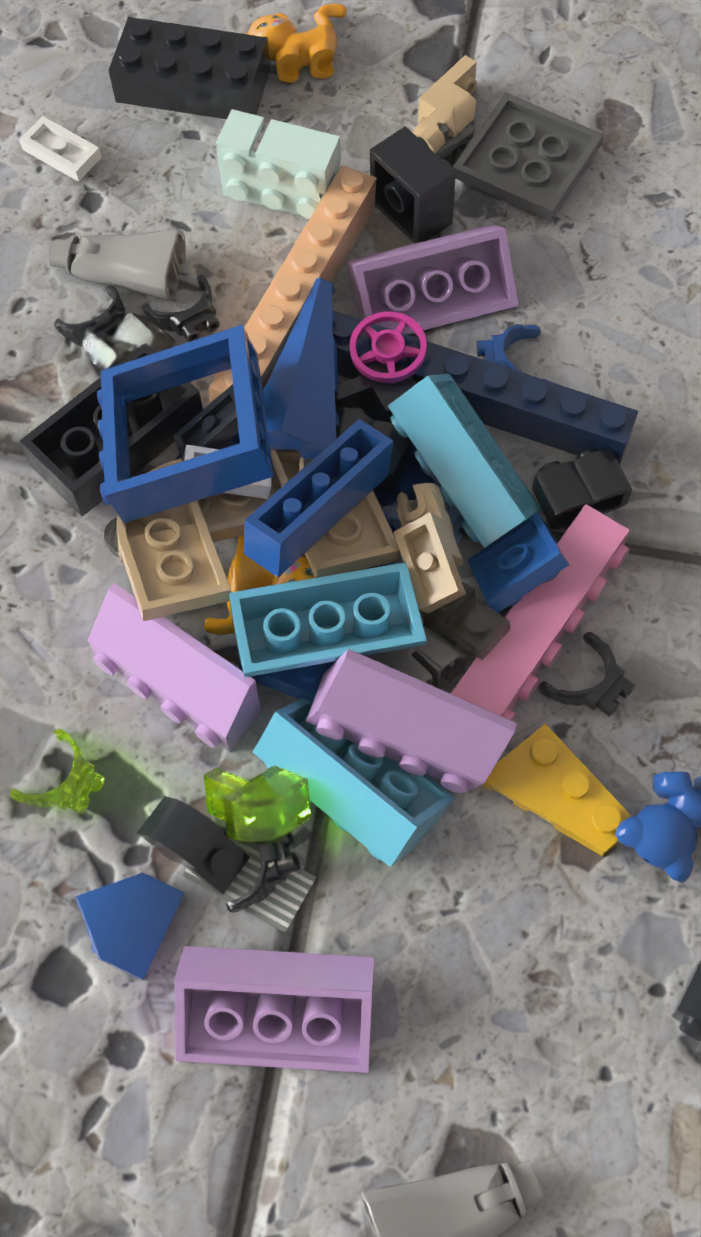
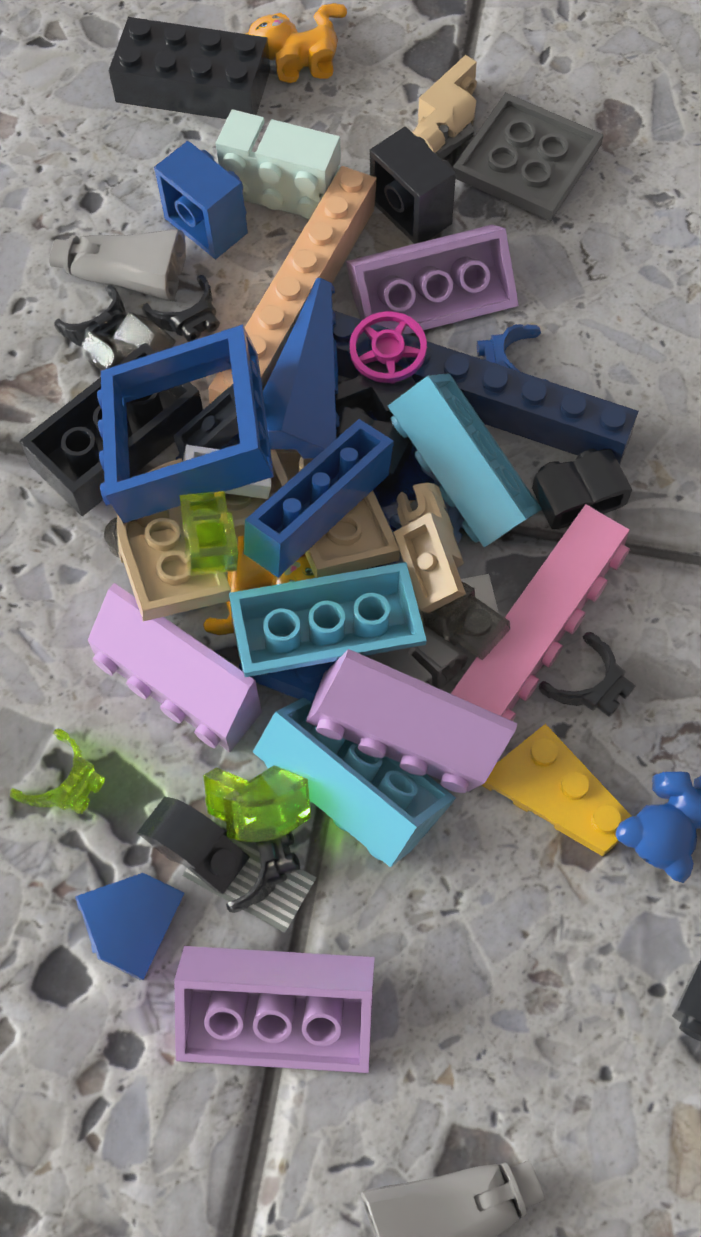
white plate [19,116,102,182] -> none
blue plate [467,512,569,614] -> none
none -> blue brick [154,141,248,260]
none -> clear neon green brick [179,491,238,576]

